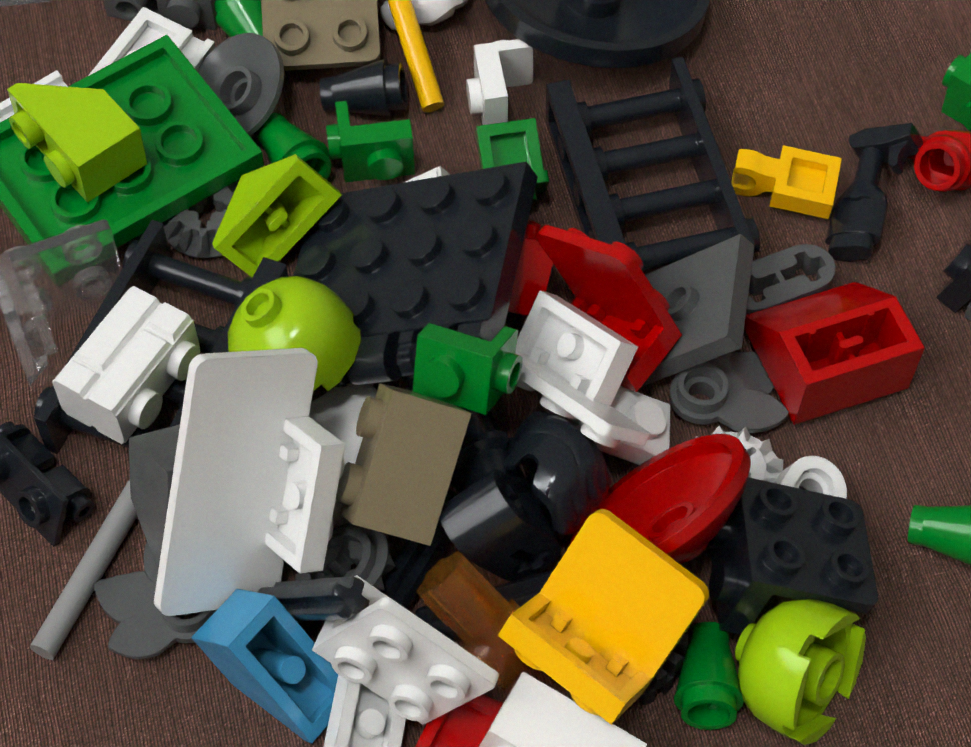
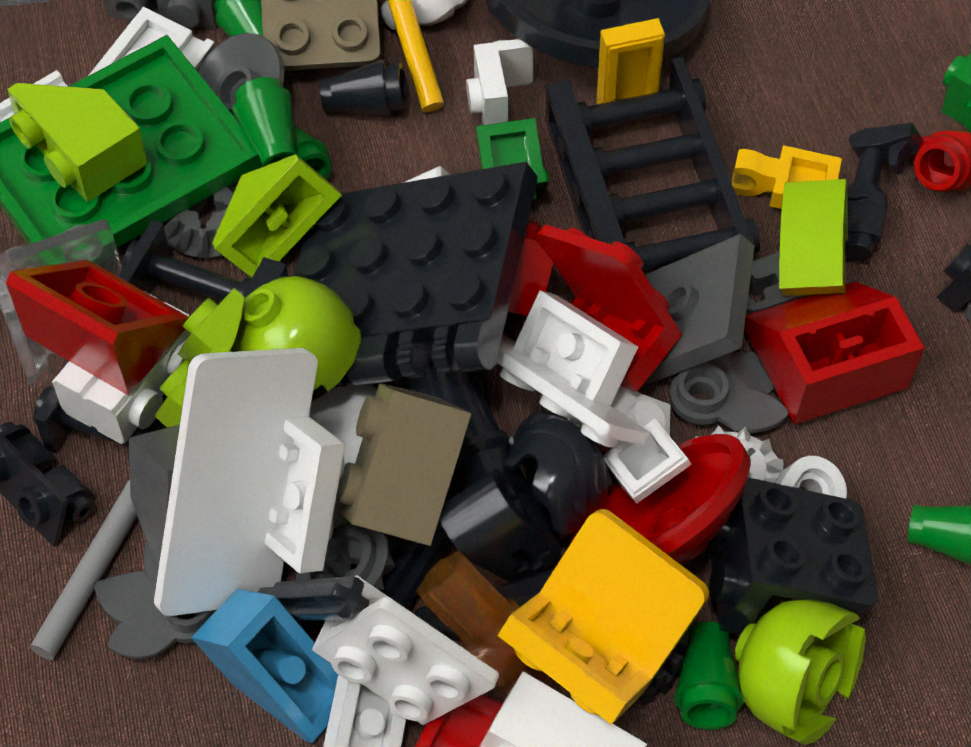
green bracket [326,101,415,183] -> none
green bracket [412,323,523,415] -> none
none -> red slope [6,260,189,396]
none -> lime slope [154,288,244,428]
none -> green cone [233,77,297,167]
none -> yellow tile [596,18,665,104]
none -> white slope [603,419,692,504]
none -> lime slope [779,179,848,296]

